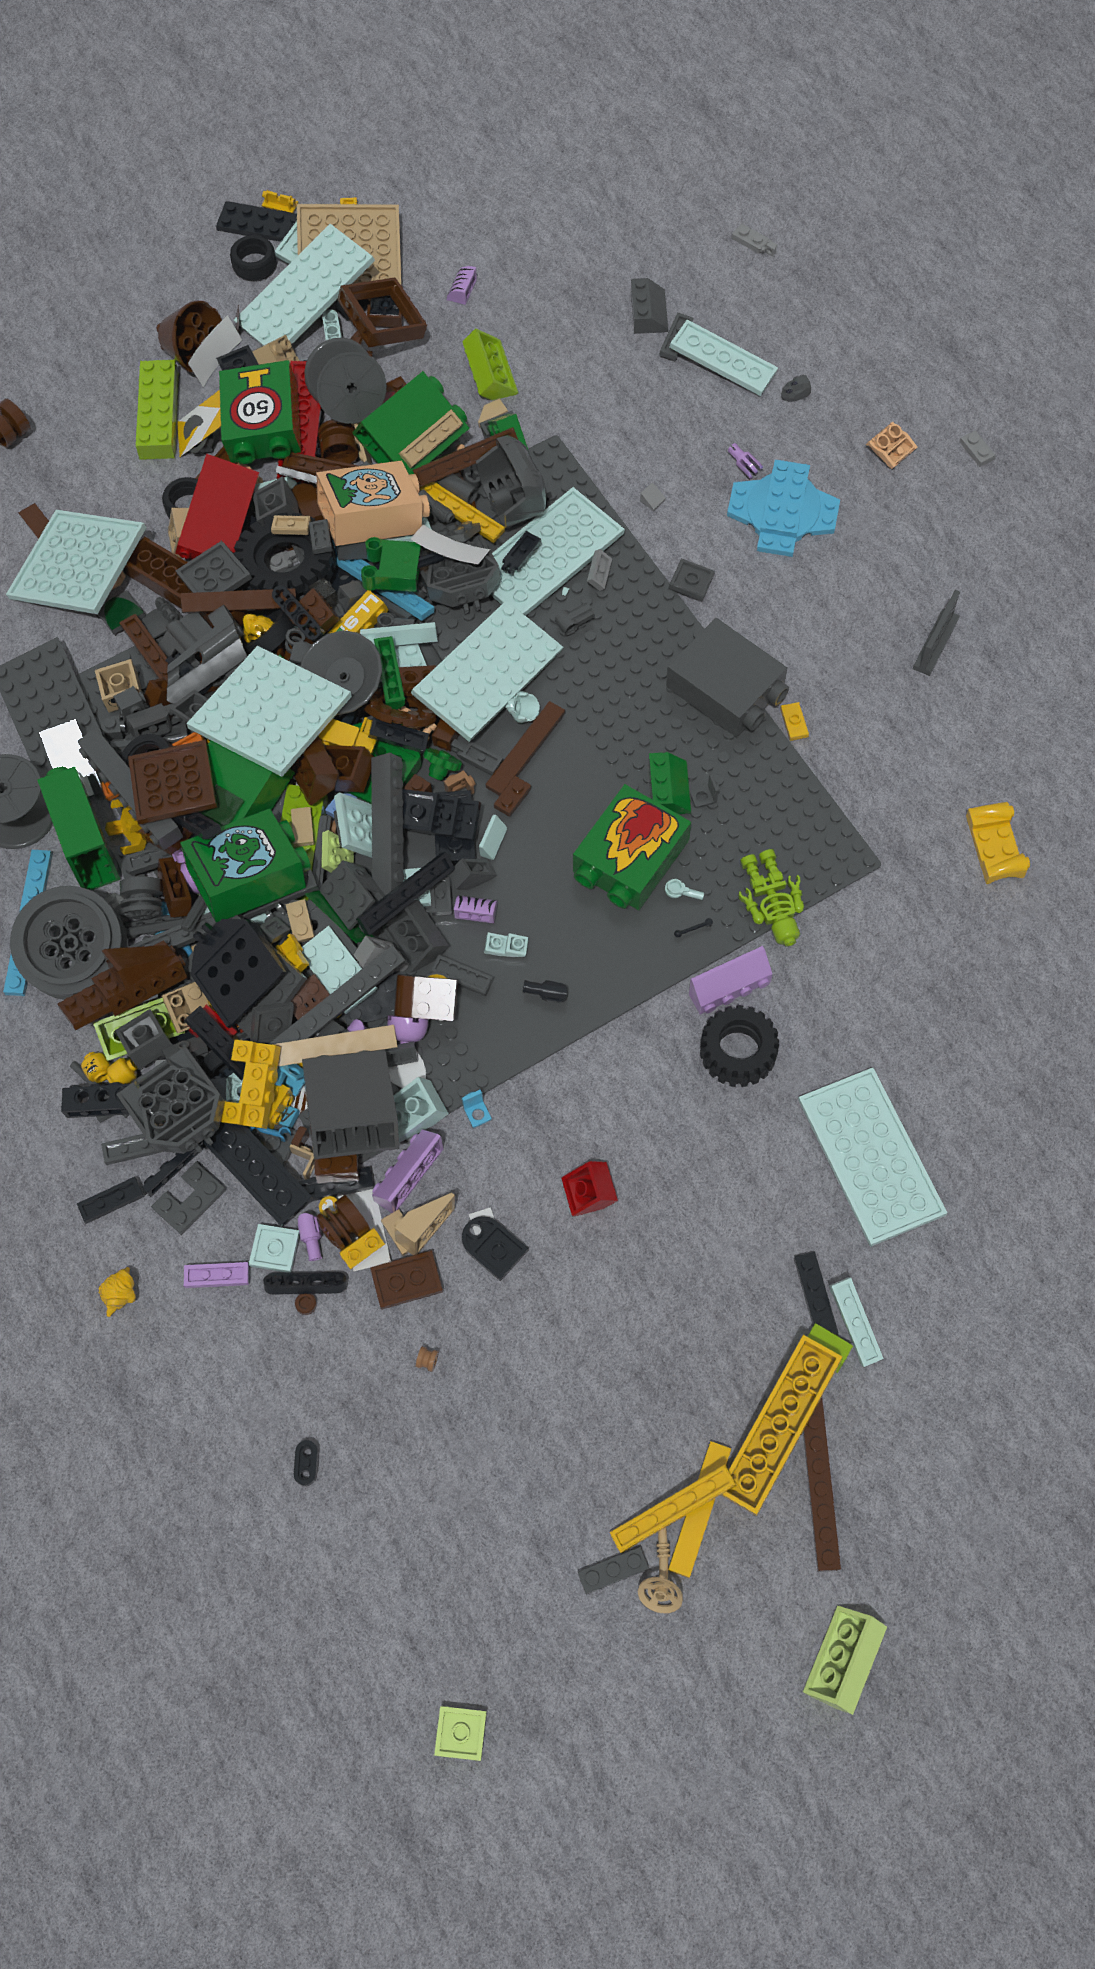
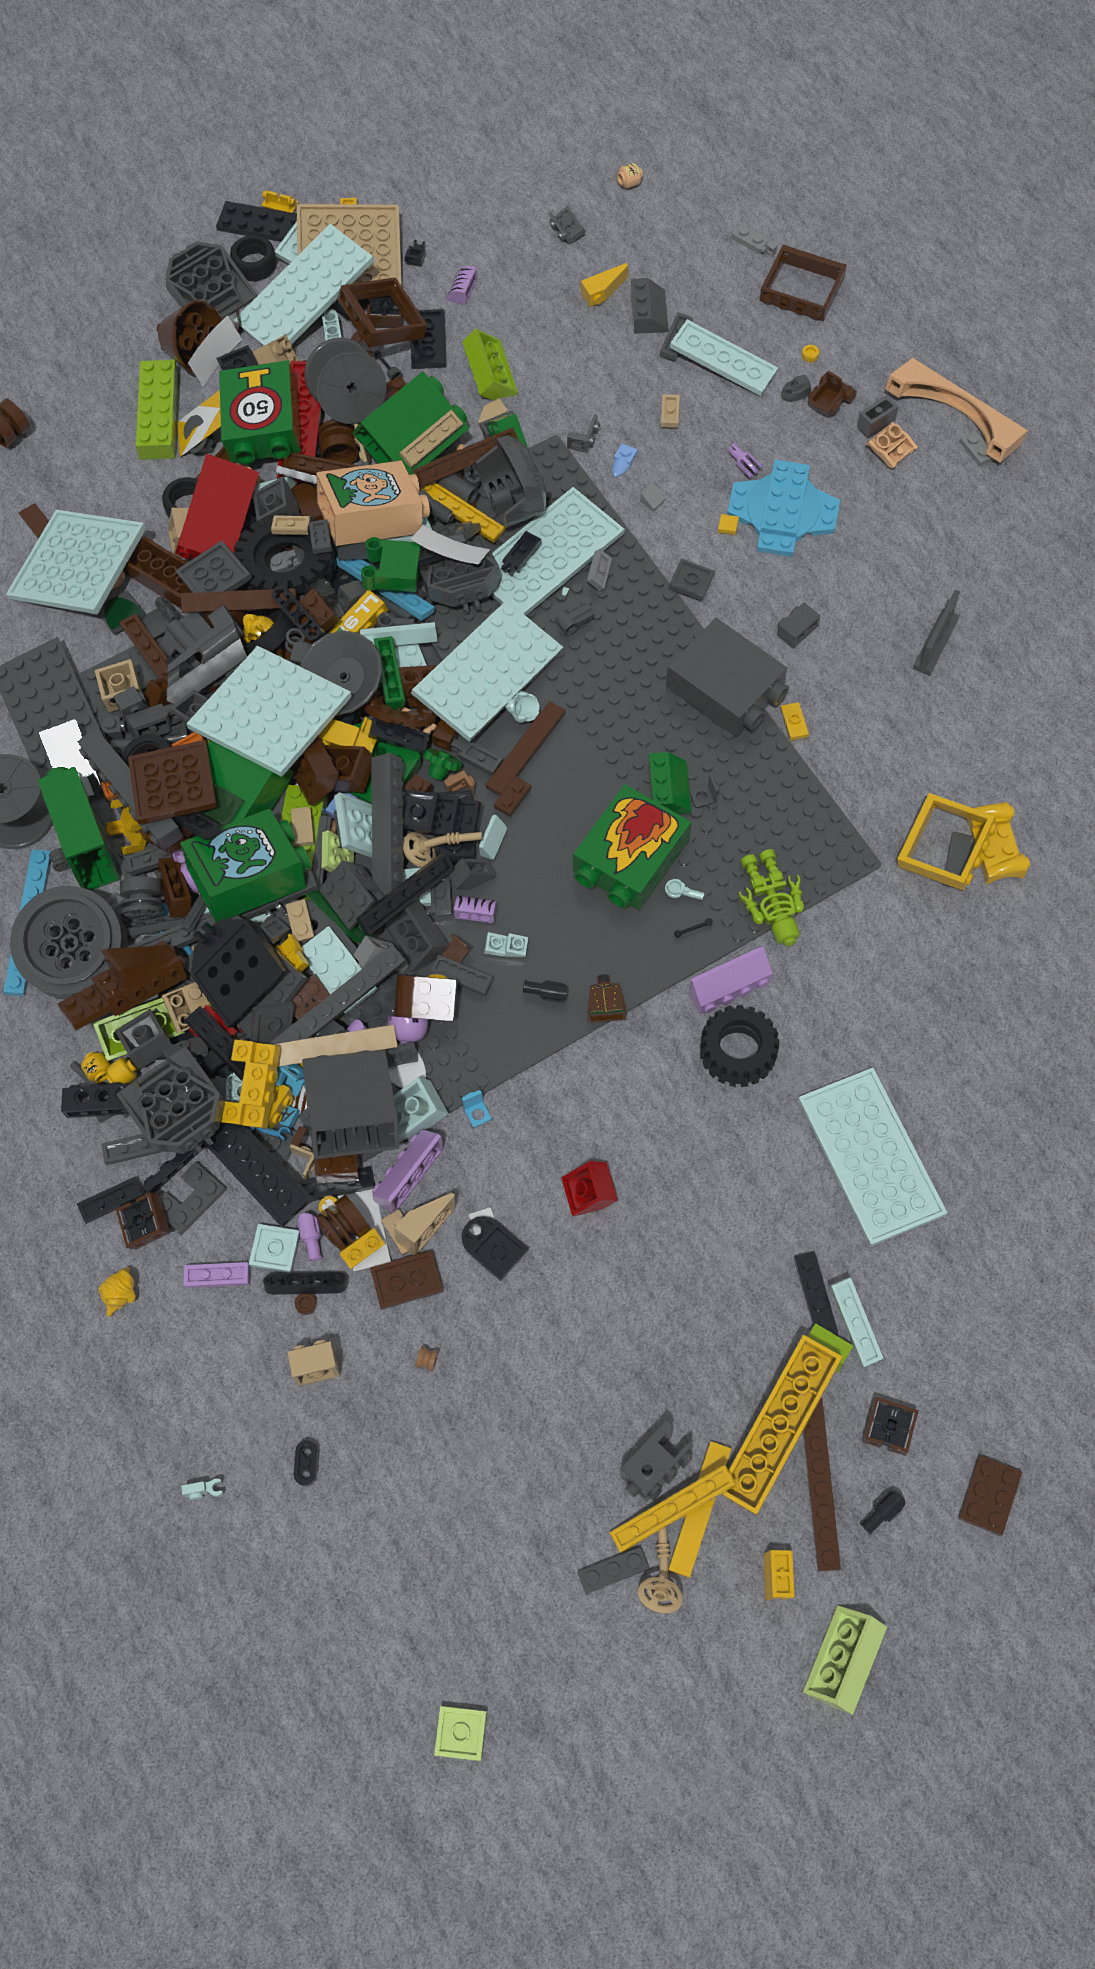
none -> dark grey wheel [49,848,70,872]
none -> piece [116,1192,170,1250]
none -> dark grey hinge [165,241,258,319]
none -> light aqua plate [181,1479,223,1501]
none -> tan brick [288,1340,340,1386]
none -> hinge [374,350,403,380]
none -> tan dish [403,832,482,868]
none -> black plate [405,240,425,265]
none -> black tile [411,309,446,369]
none -> reddish brown bracket [441,934,471,963]
none -> flat silver bracket [548,205,586,244]
none -> flat silver bracket [567,414,600,453]
none -> yellow slope [581,263,628,307]
none -> reddish brown torso [587,974,626,1023]
none -> light blue plate [612,443,638,477]
none -> light nougat head [617,163,643,189]
none -> dark grey torso [620,1420,693,1503]
none -> tan plate [661,394,680,428]
none -> yellow tile [718,514,739,535]
none -> reddish brown window [759,245,847,322]
none -> yellow hinge [763,1550,795,1600]
none -> dark grey brick [777,602,821,648]
none -> yellow tile [801,345,819,363]
none -> reddish brown piece [808,371,857,417]
none -> flat silver brick [857,395,898,438]
none -> black arm [860,1491,905,1535]
none -> piece [862,1397,919,1456]
none -> light nougat arch [885,358,1028,463]
none -> yellow window [897,793,997,891]
none -> dark grey tile [942,831,973,888]
none -> reddish brown plate [958,1455,1022,1536]

